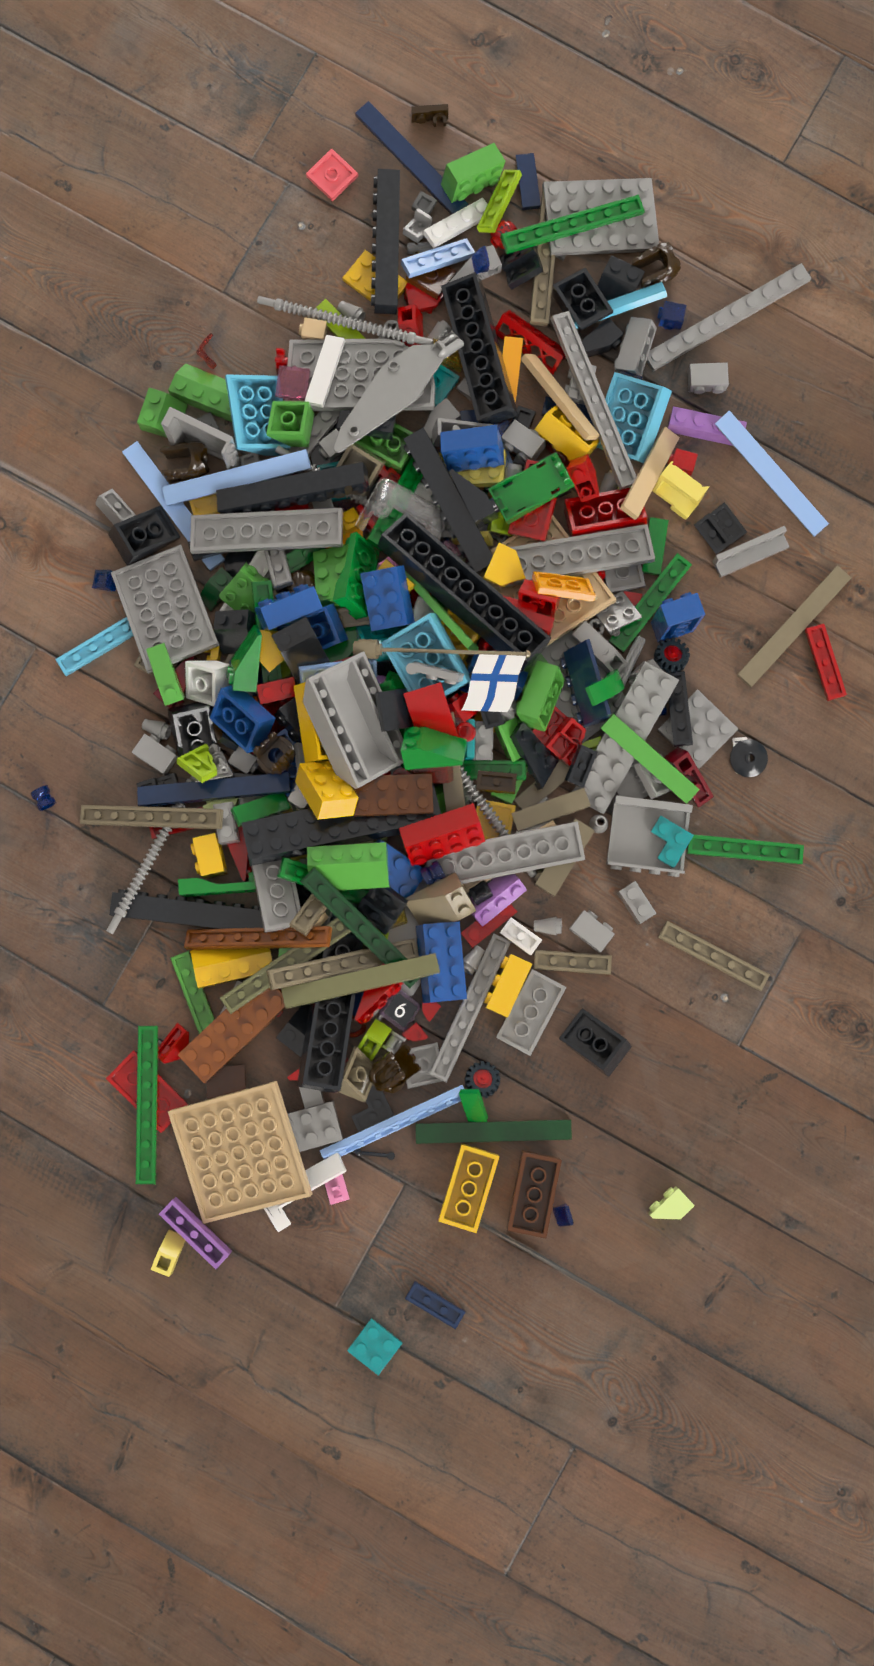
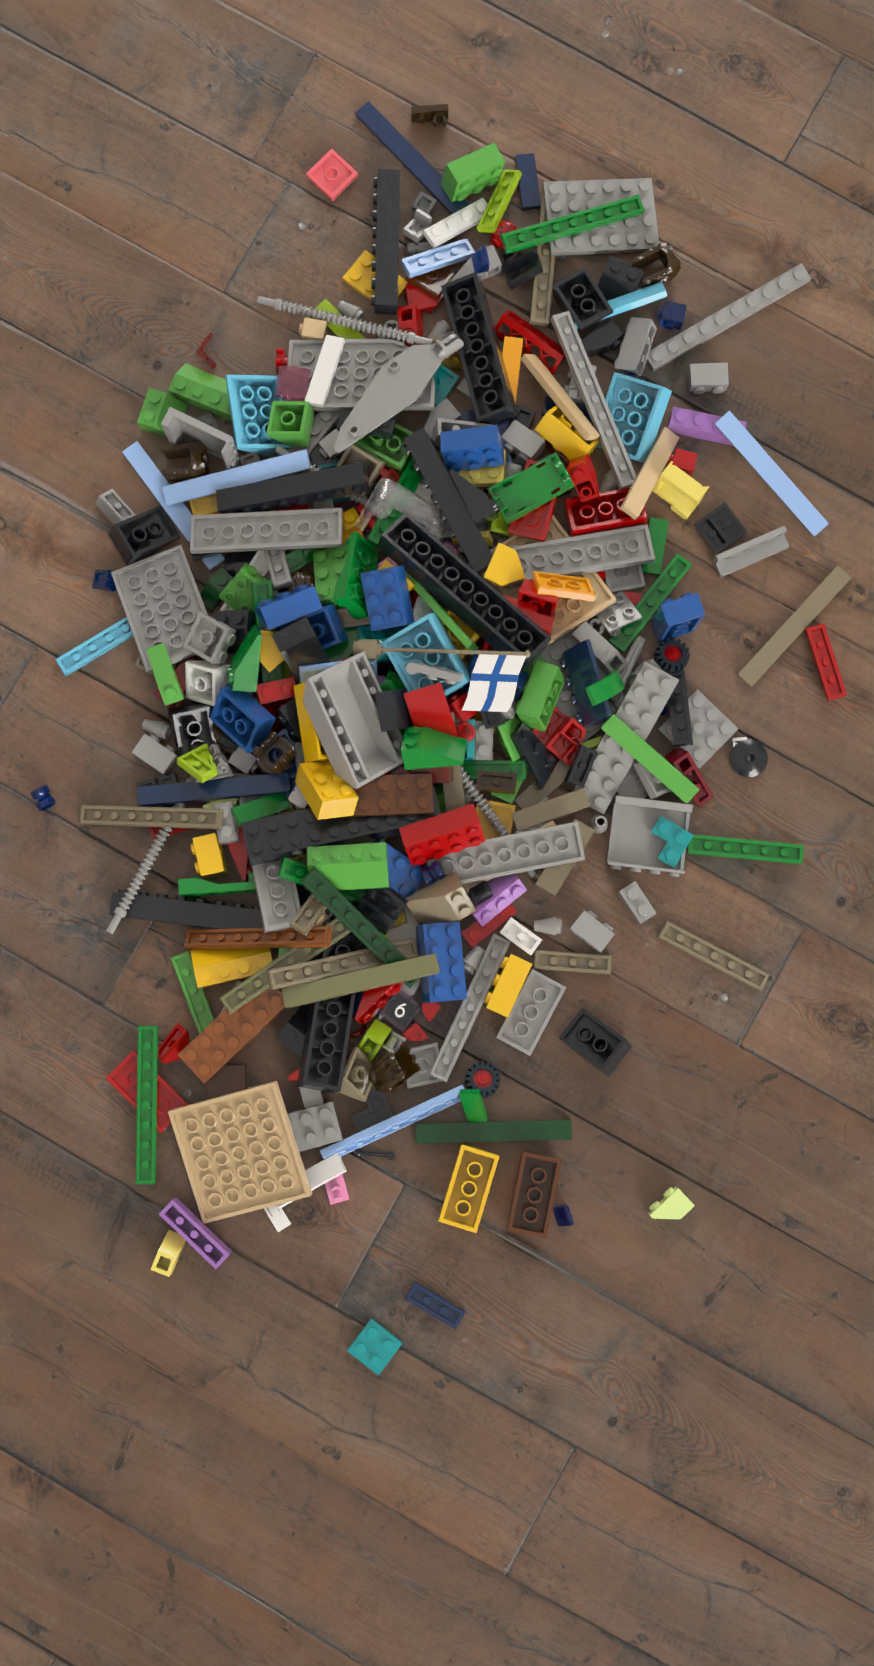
none -> light grey plate [183,611,236,665]

